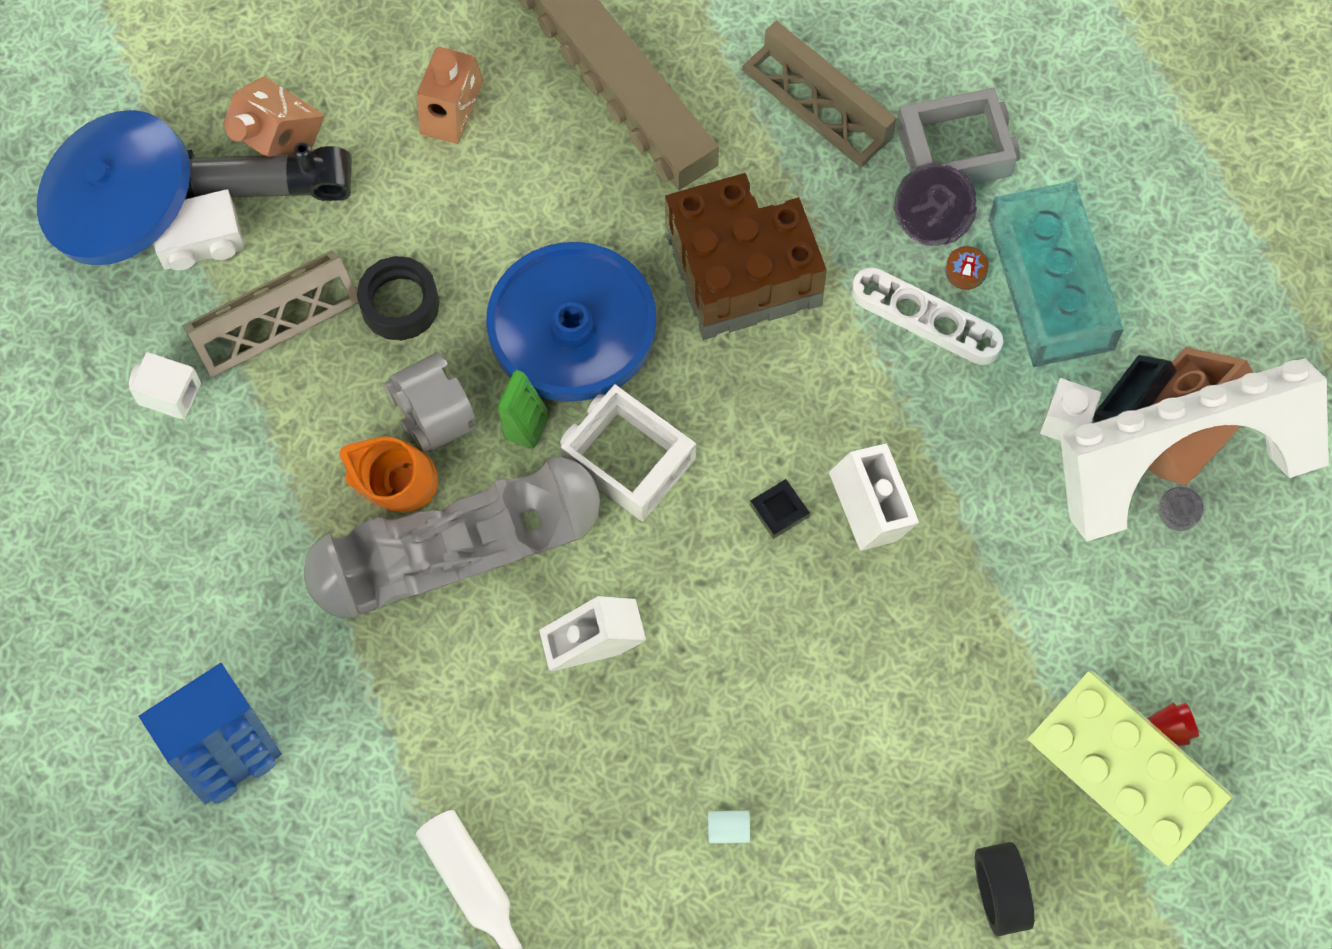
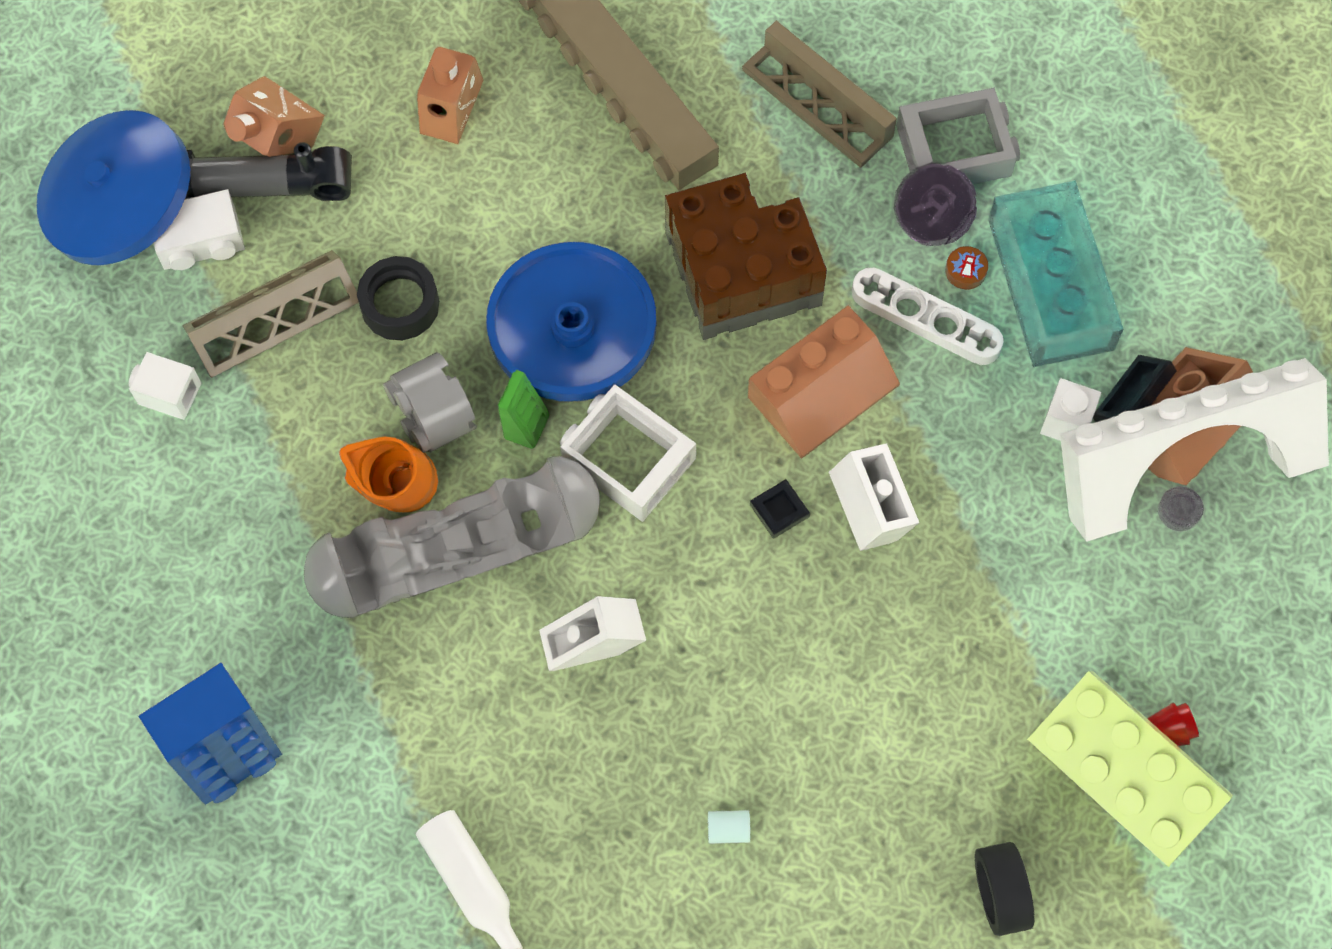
none -> nougat slope [748,305,900,459]

